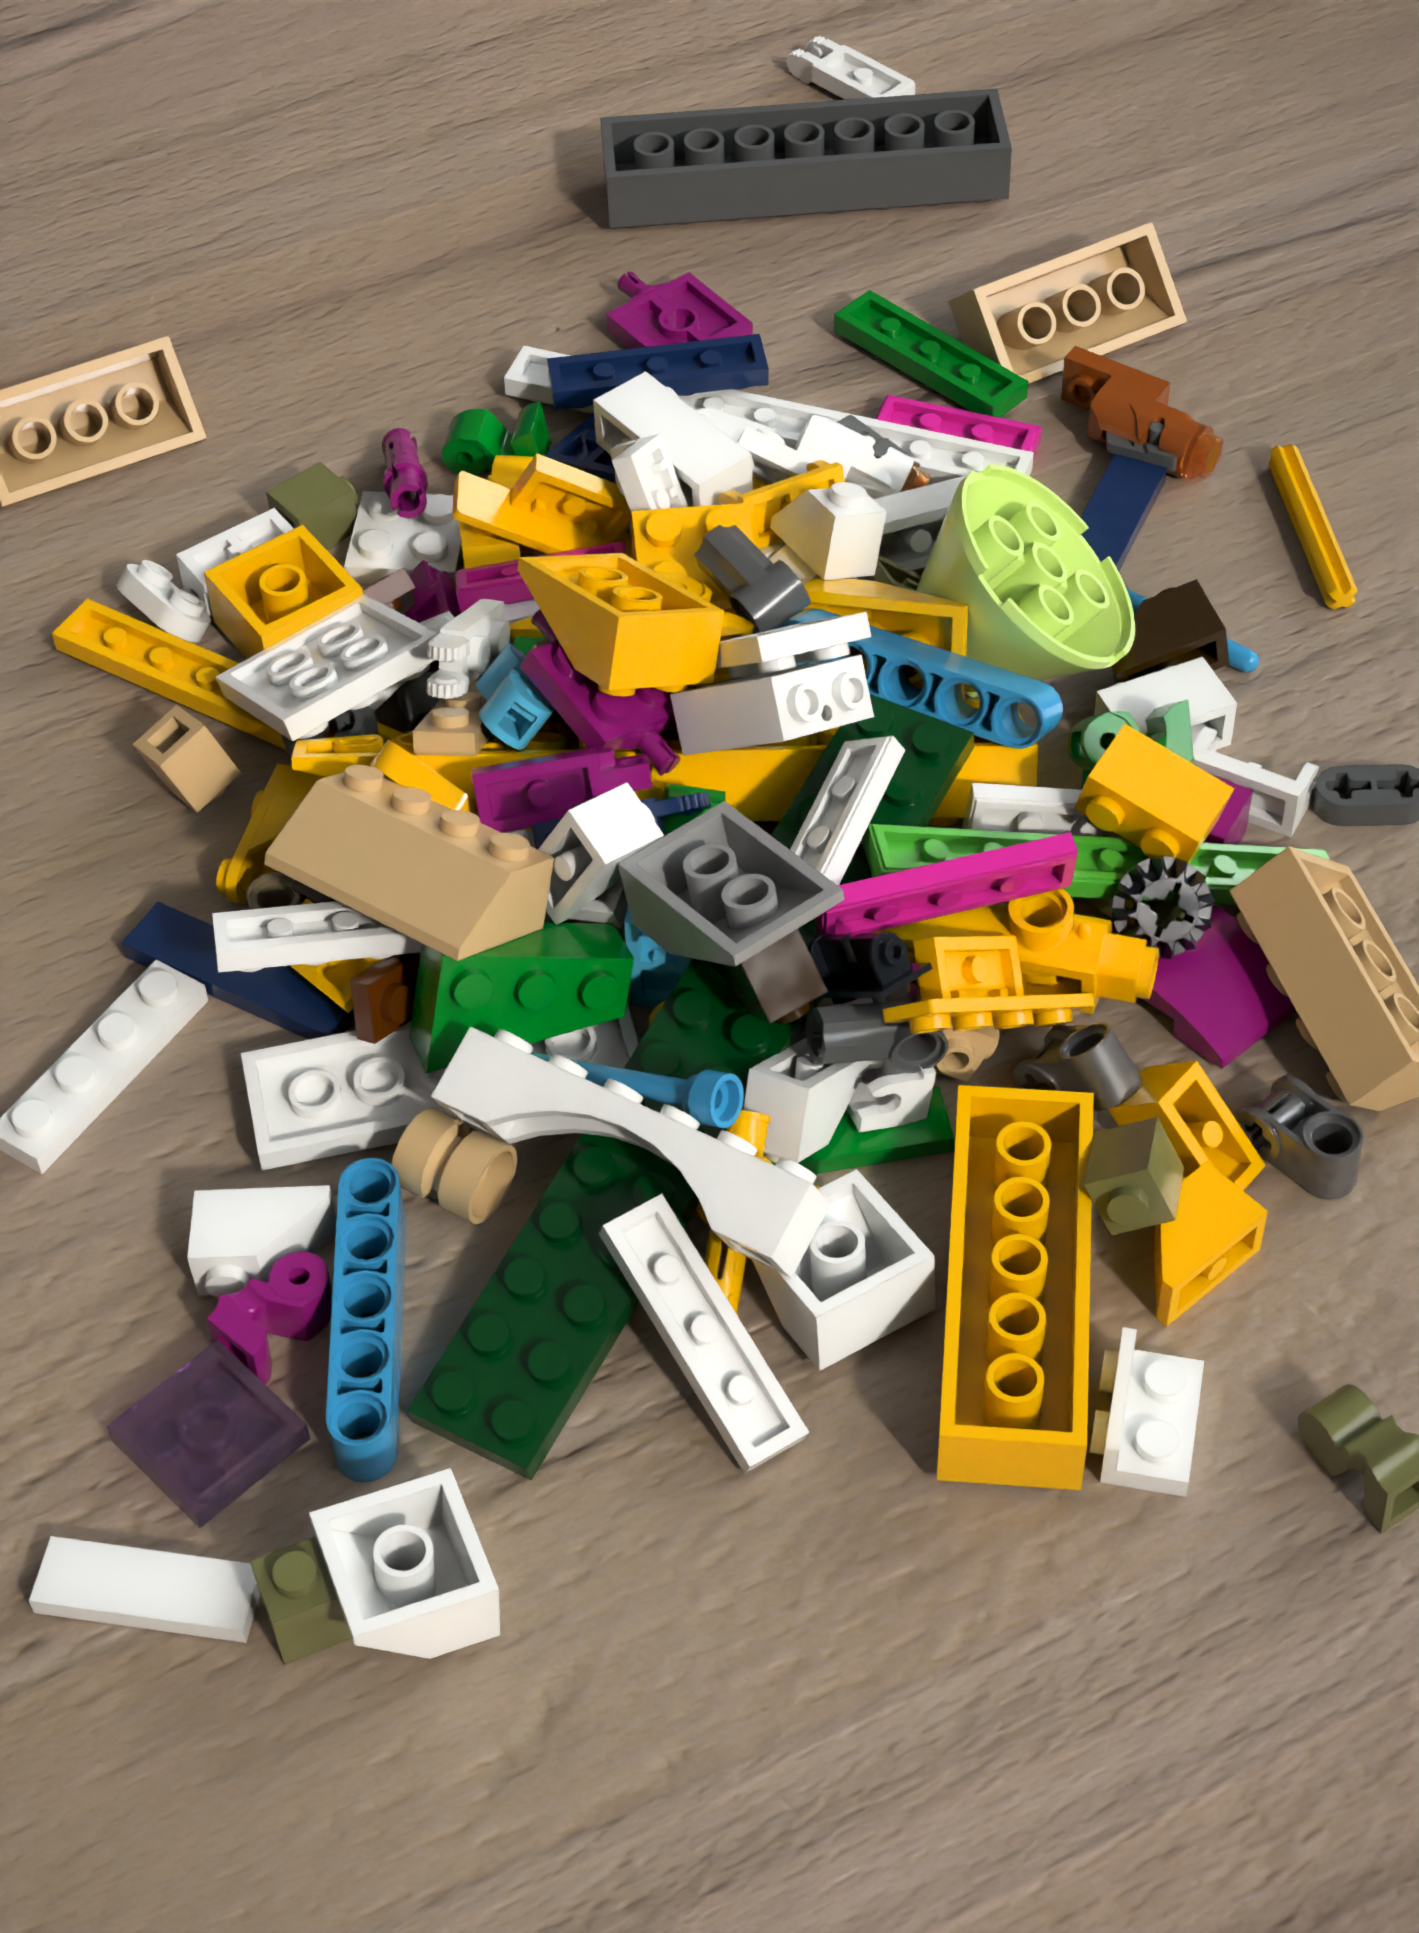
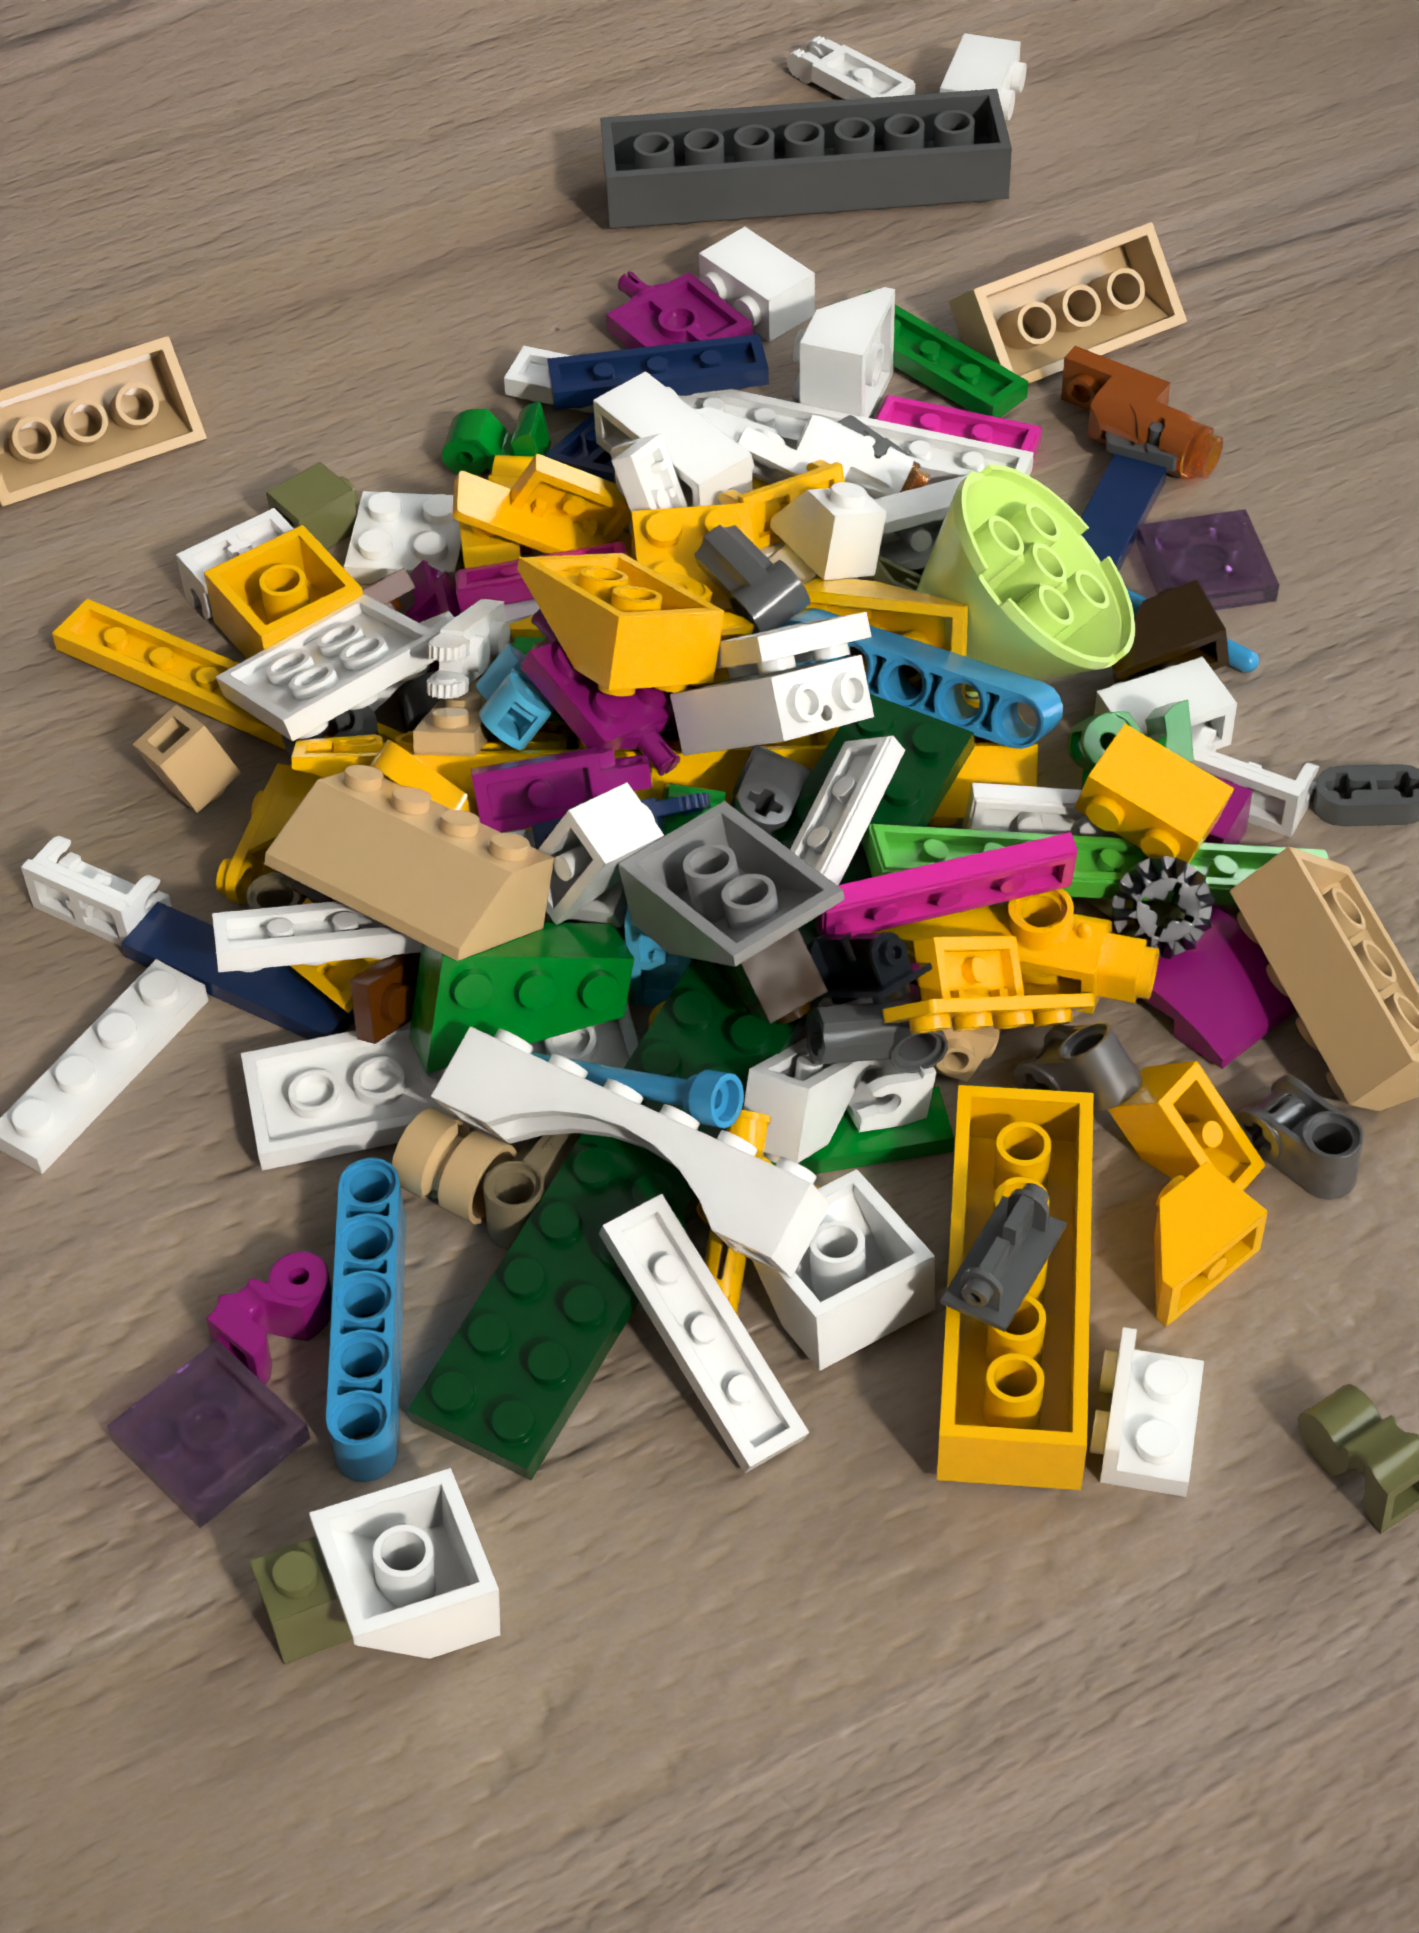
white tile [29,1536,260,1643] -> none
white plate [116,560,211,643] -> none
white slope [187,1185,337,1298] -> none
magenta pin [382,428,428,519] -> none
olive brick [1083,1116,1184,1236] -> none
yellow axle [1268,444,1357,610] -> none
none -> white hinge [21,836,172,947]
none -> dark tan piece [484,1133,582,1249]
none -> white brick [699,227,815,342]
none -> flat silver piece [730,745,812,835]
none -> white slope [793,287,895,418]
none -> white brick [940,33,1027,120]
none -> dark grey hinge [940,1183,1067,1332]
none -> clear purple plate [1136,509,1279,611]

